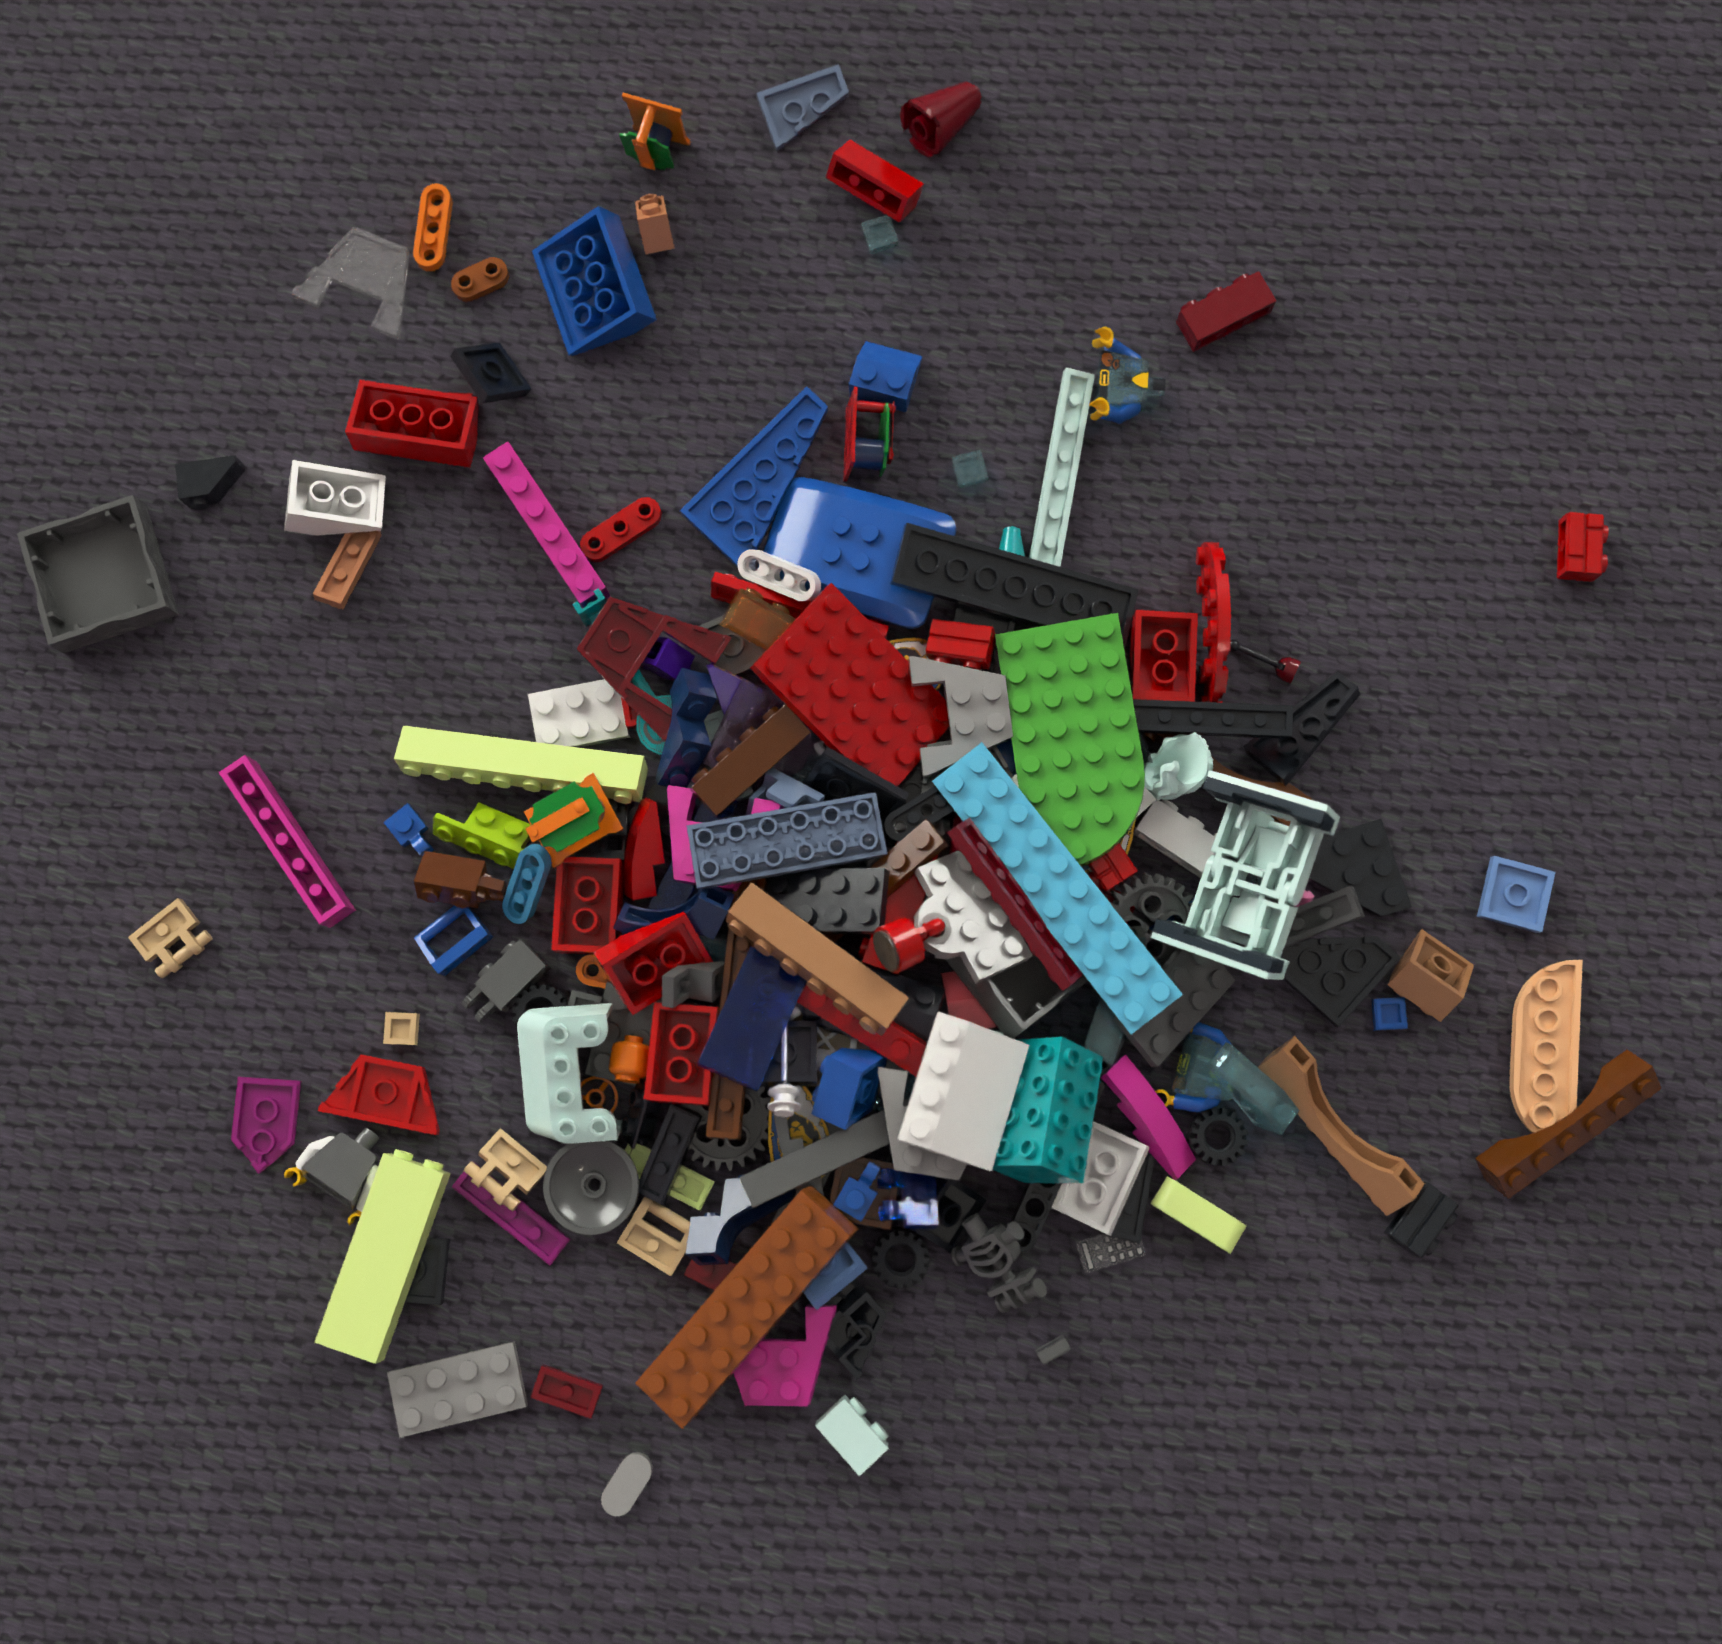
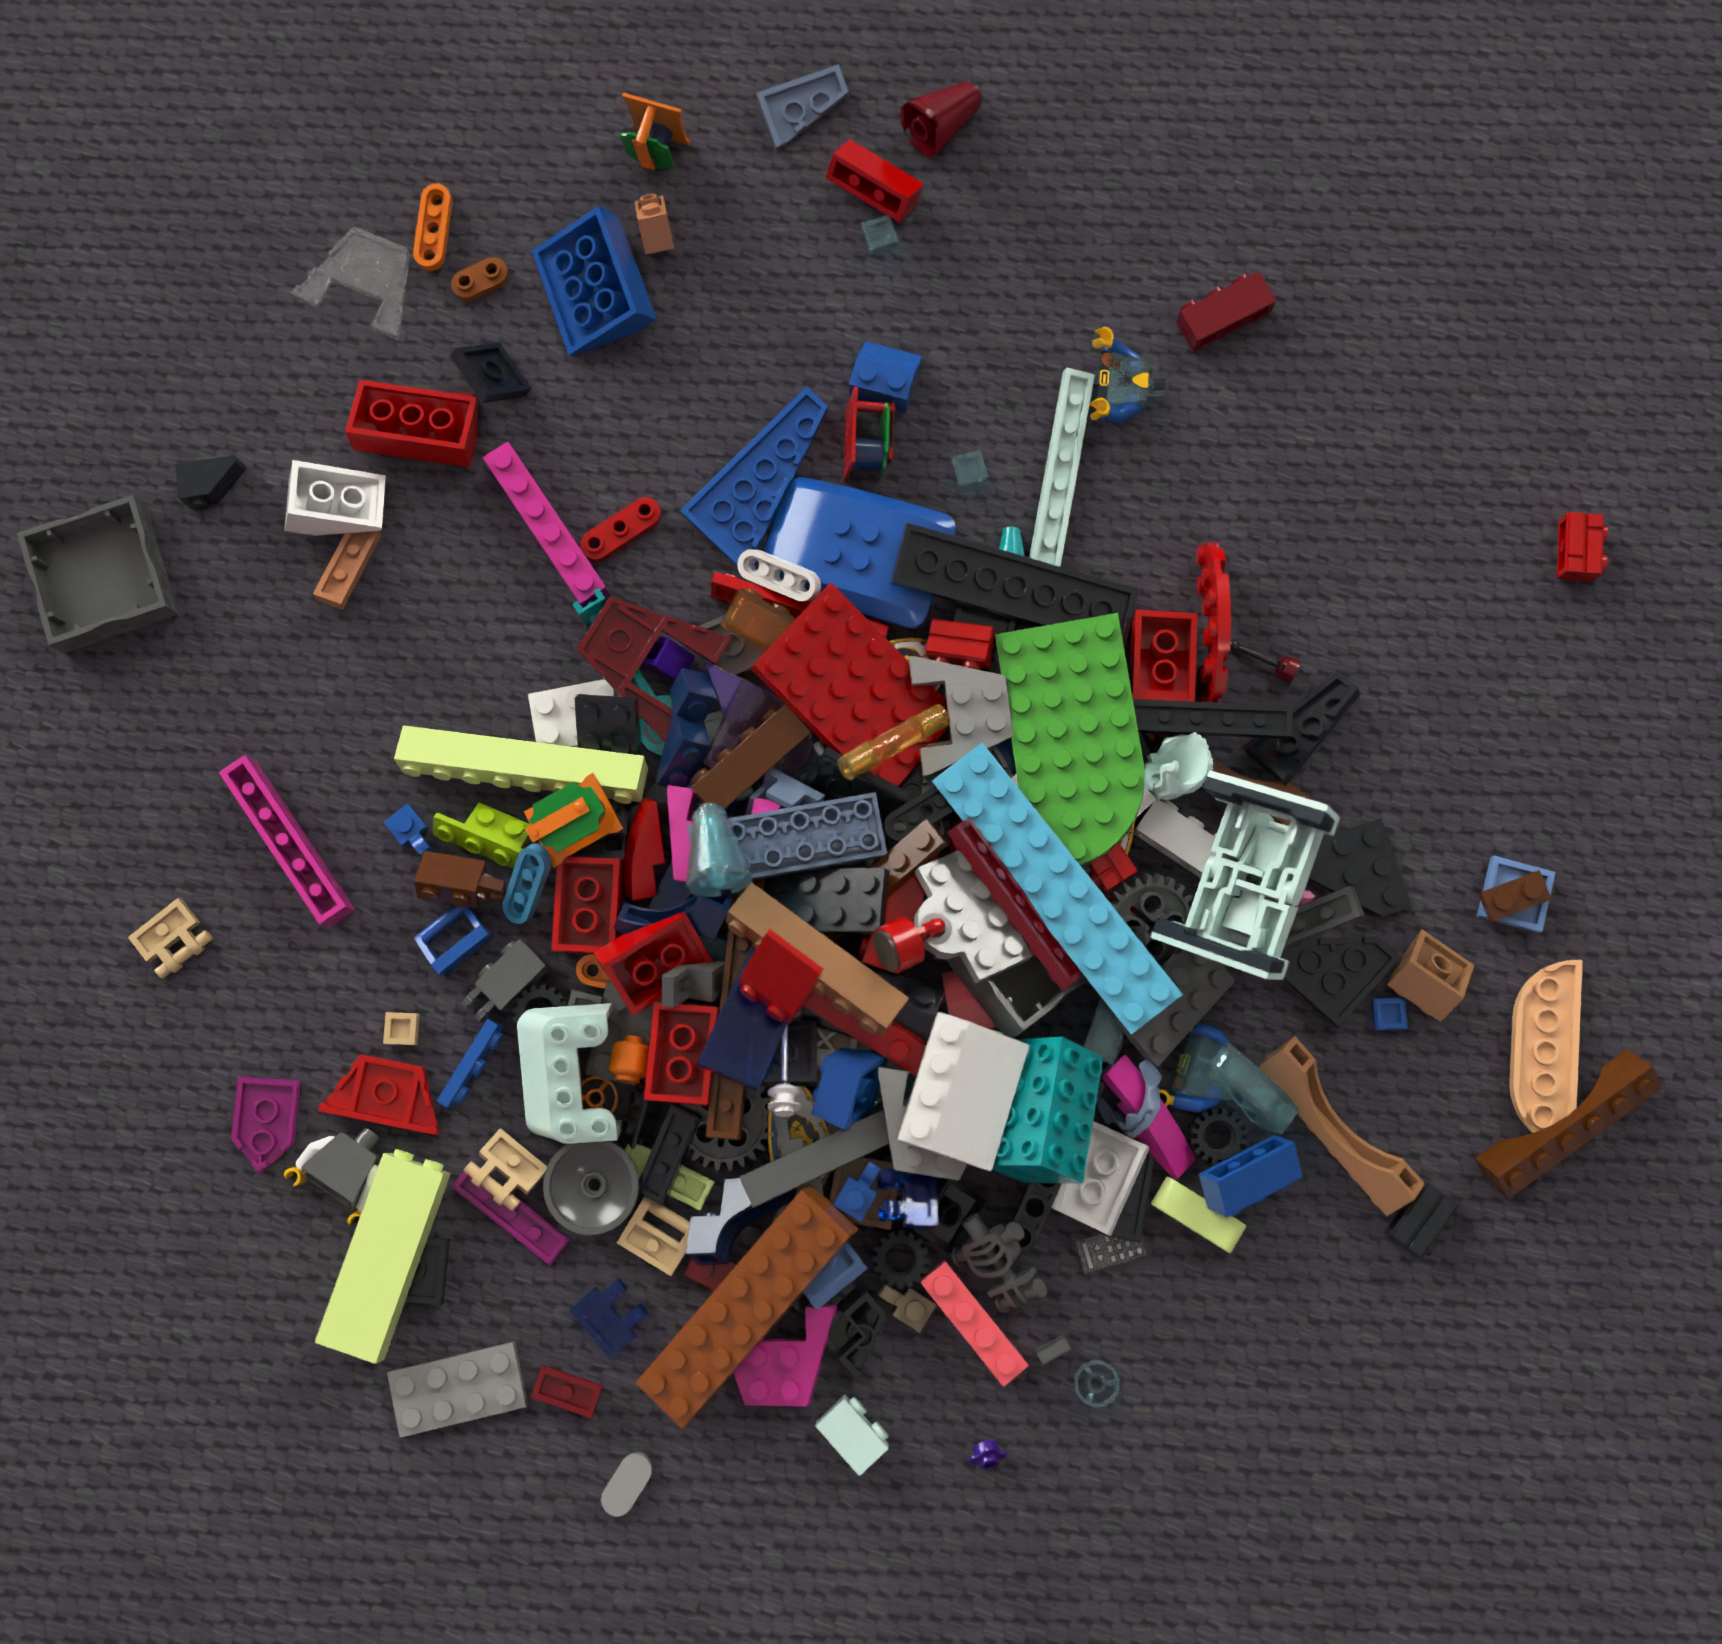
none -> blue plate [437,1019,504,1108]
none -> clear blue plate [570,1279,649,1359]
none -> black plate [574,694,641,755]
none -> clear light blue cone [686,803,752,897]
none -> red slope [738,929,824,1024]
none -> clear yellow piece [837,704,950,780]
none -> dark tan plate [878,1283,936,1333]
none -> coral arch [920,1259,1029,1387]
none -> dark purple plate [969,1440,1007,1470]
none -> clear light blue piece [1074,1360,1120,1407]
none -> sand blue helmet [1097,1059,1162,1138]
none -> blue brick [1199,1135,1303,1217]
none -> reddish brown plate [1477,870,1552,922]

